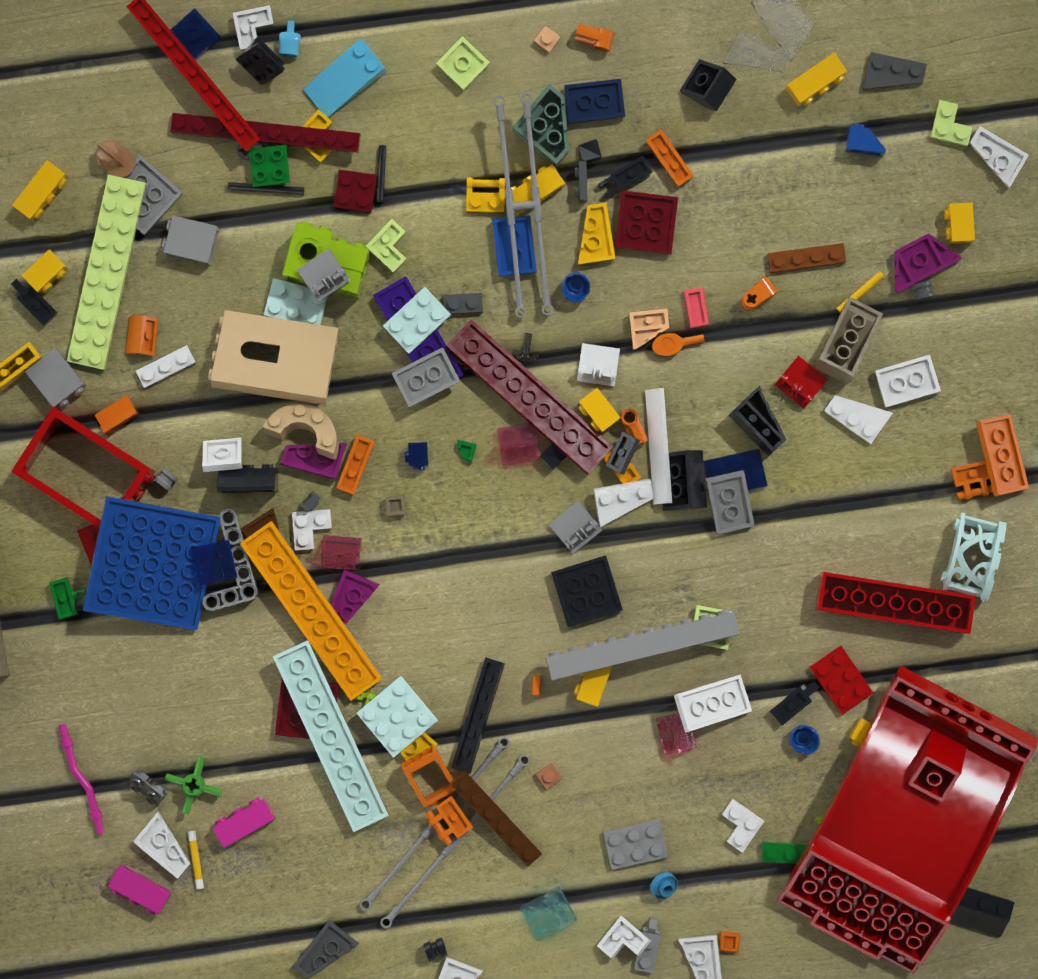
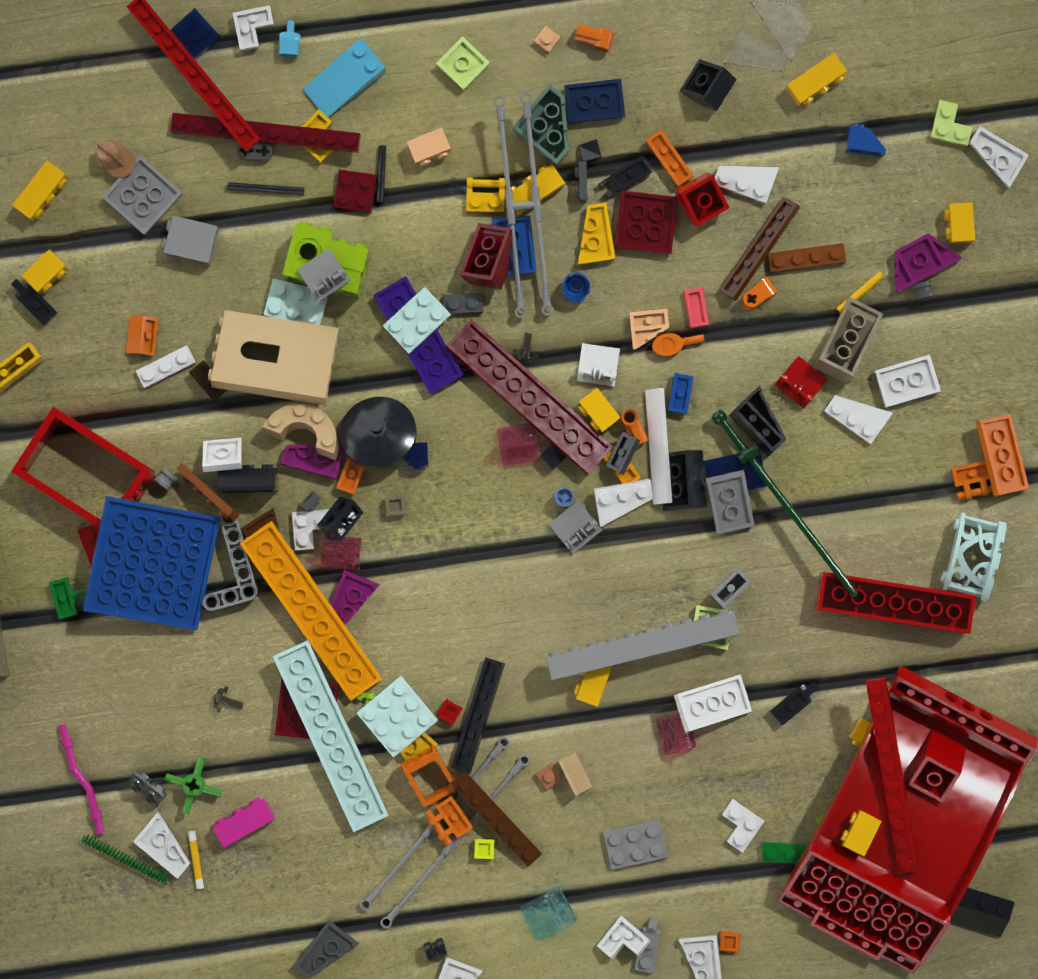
light grey brick [25,348,86,409] -> none
yellowish green plate [67,175,146,370] -> none
orange panel [95,396,139,435] -> none
dark pink brick [108,864,172,915] -> none
clear blue hinge [191,540,237,586] -> none
black bracket [236,37,285,85] -> none
green hinge [249,145,290,187] -> none
yellowish green plate [366,219,407,273] -> none
light grey plate [392,347,460,408] -> none
green tile [457,440,477,463] -> none
orange tile [532,675,541,695] -> none
black plate [551,555,623,627] -> none
dark azure plate [650,872,678,900] -> none
blue hair [790,725,820,755] -> none
red plate [809,645,874,715] -> none
dark grey wing [863,52,927,90] -> none
none -> green piece [81,834,169,886]
none -> dark orange plate [177,463,239,521]
none -> dark brown plate [189,360,228,402]
none -> clear smoke piece [213,686,243,713]
none -> black brick [317,497,364,541]
none -> black dish [340,396,417,469]
none -> light nougat brick [407,127,451,167]
none -> red plate [437,699,463,725]
none -> dark red slope [459,223,512,290]
none -> neon yellow plate [474,839,494,859]
none -> medium blue wheel [555,487,574,507]
none -> tan panel [558,753,592,796]
none -> blue plate [668,373,694,414]
none -> red brick [674,172,729,227]
none -> light grey brick [709,568,752,609]
none -> dark green bar [712,410,858,597]
none -> white wing [715,166,779,204]
none -> reddish brown plate [719,197,800,301]
none -> yellow brick [840,810,882,856]
none -> red plate [866,678,919,873]

